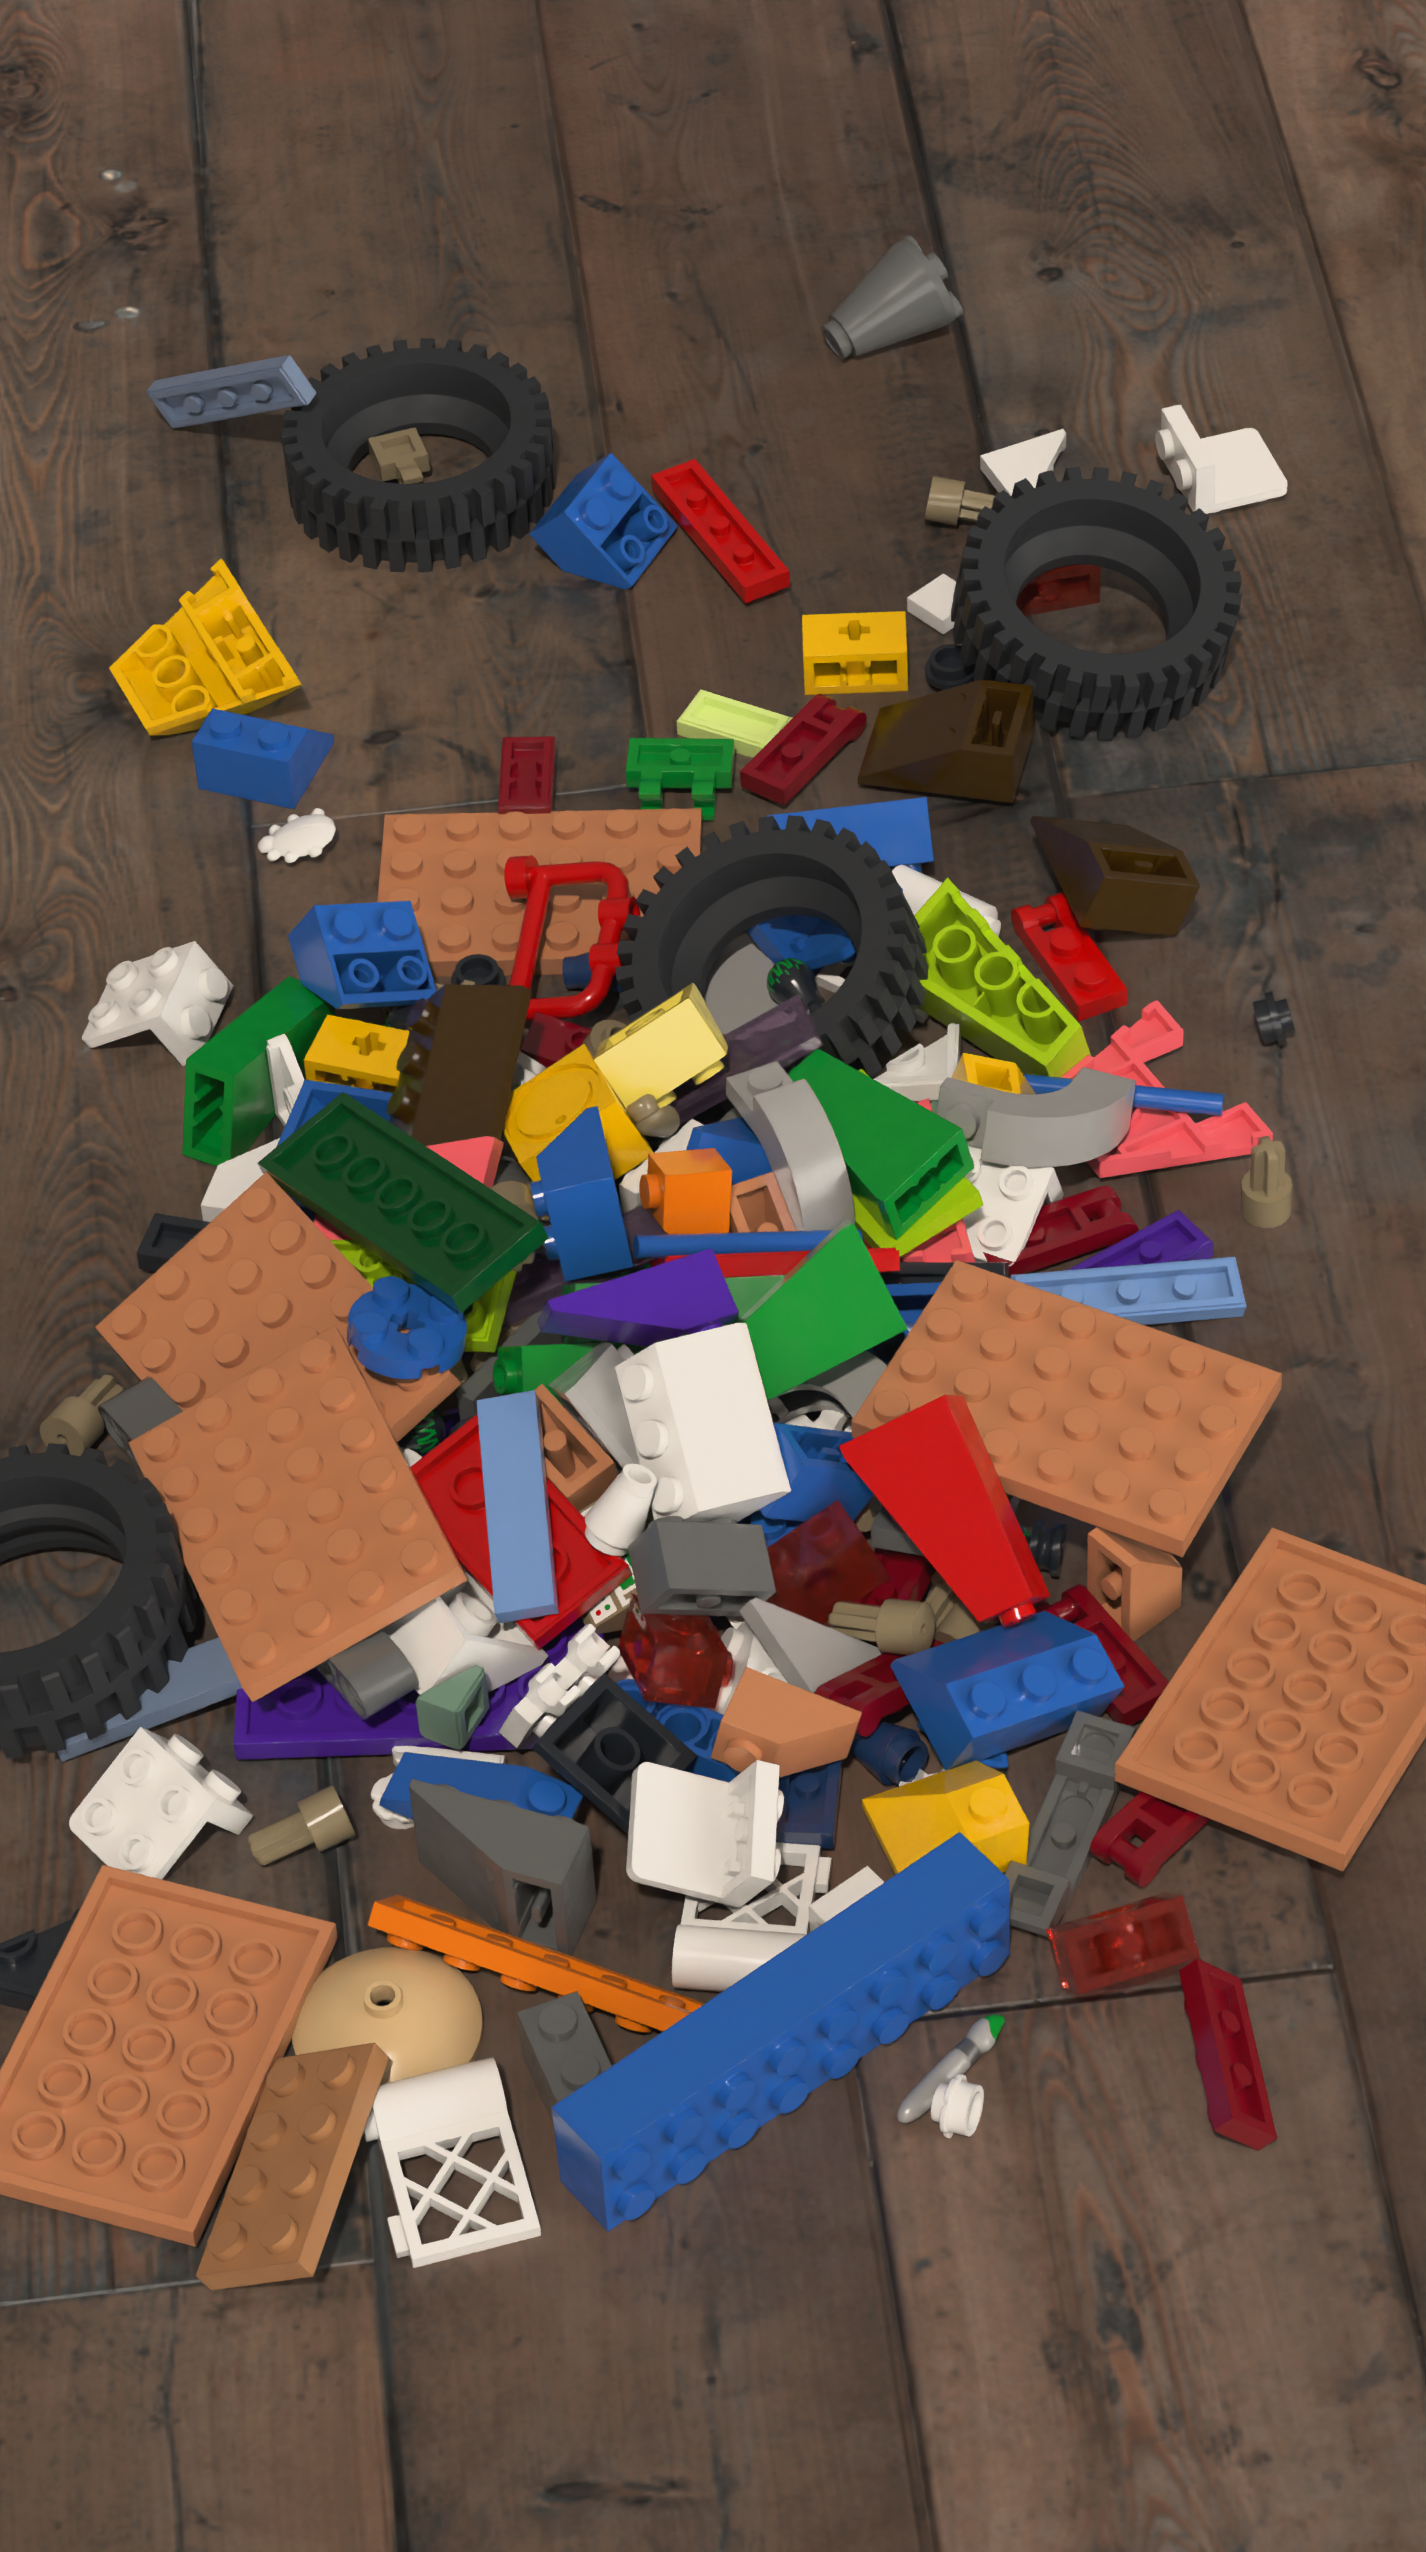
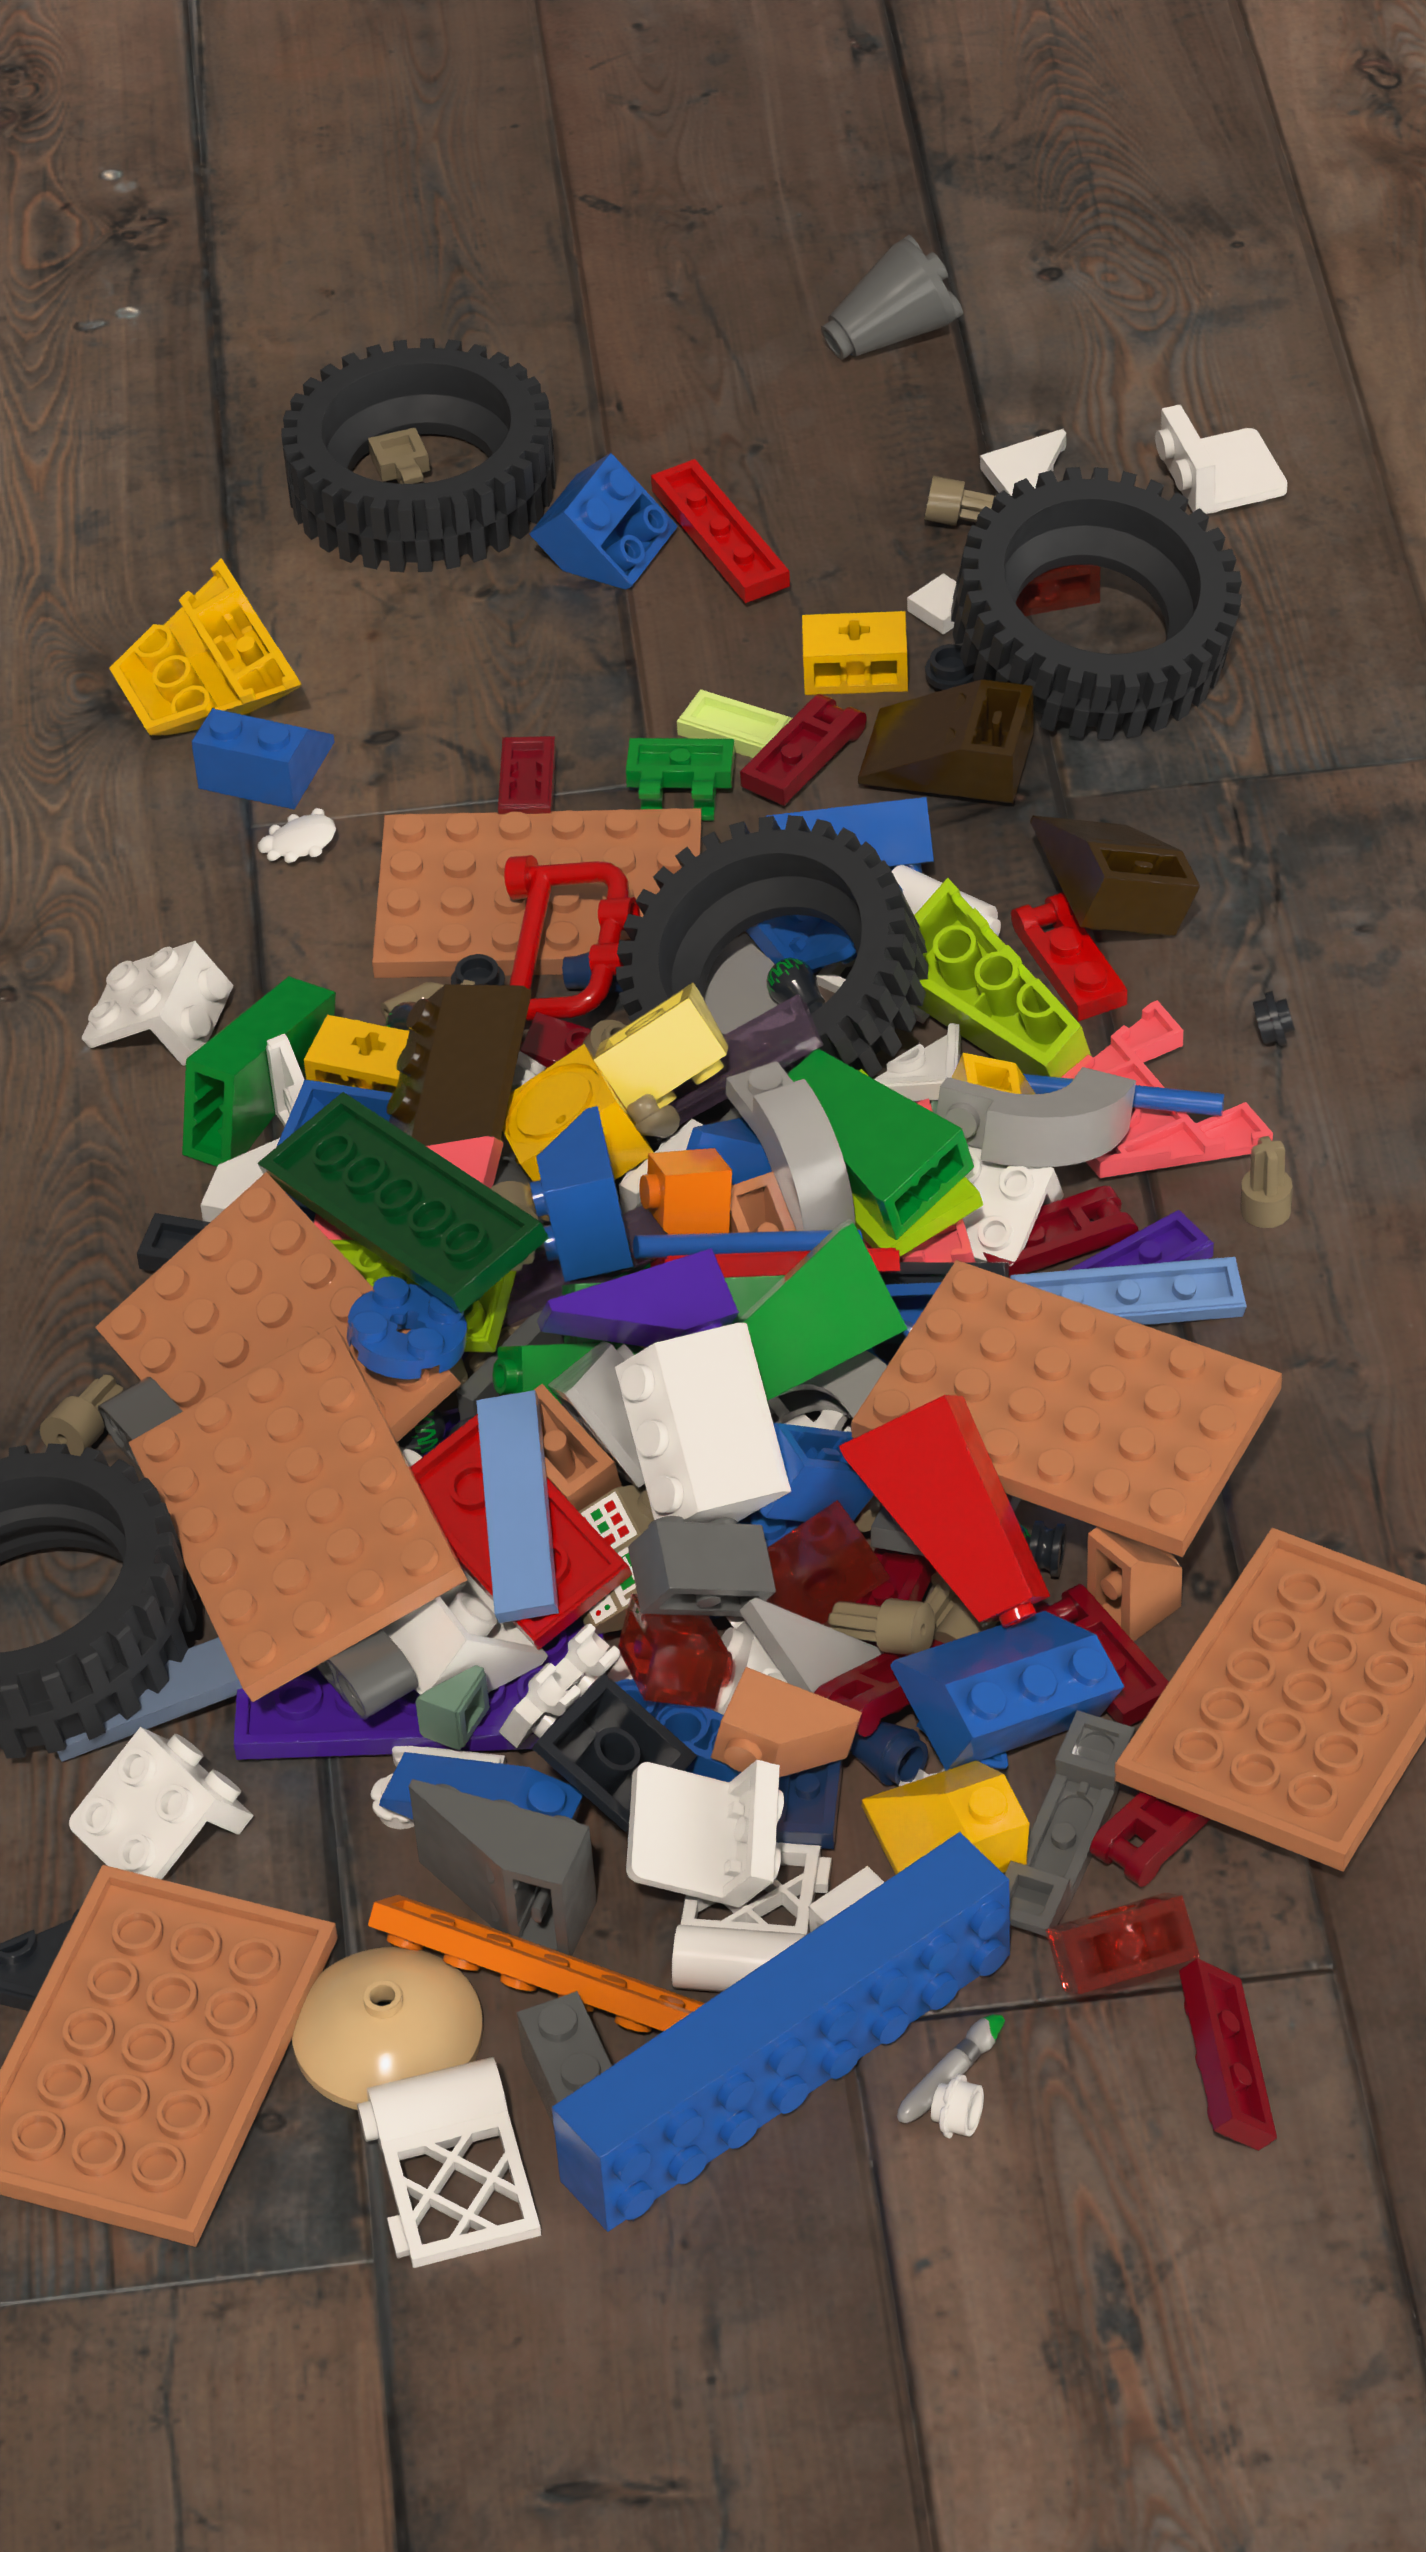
sand blue tile [146,355,317,429] -> none
medium nougat plate [196,2042,389,2290] -> none
dark tan piece [248,1785,356,1866] -> none
blue slope [288,901,437,1009] -> none
white cone [585,1464,657,1556] -> none

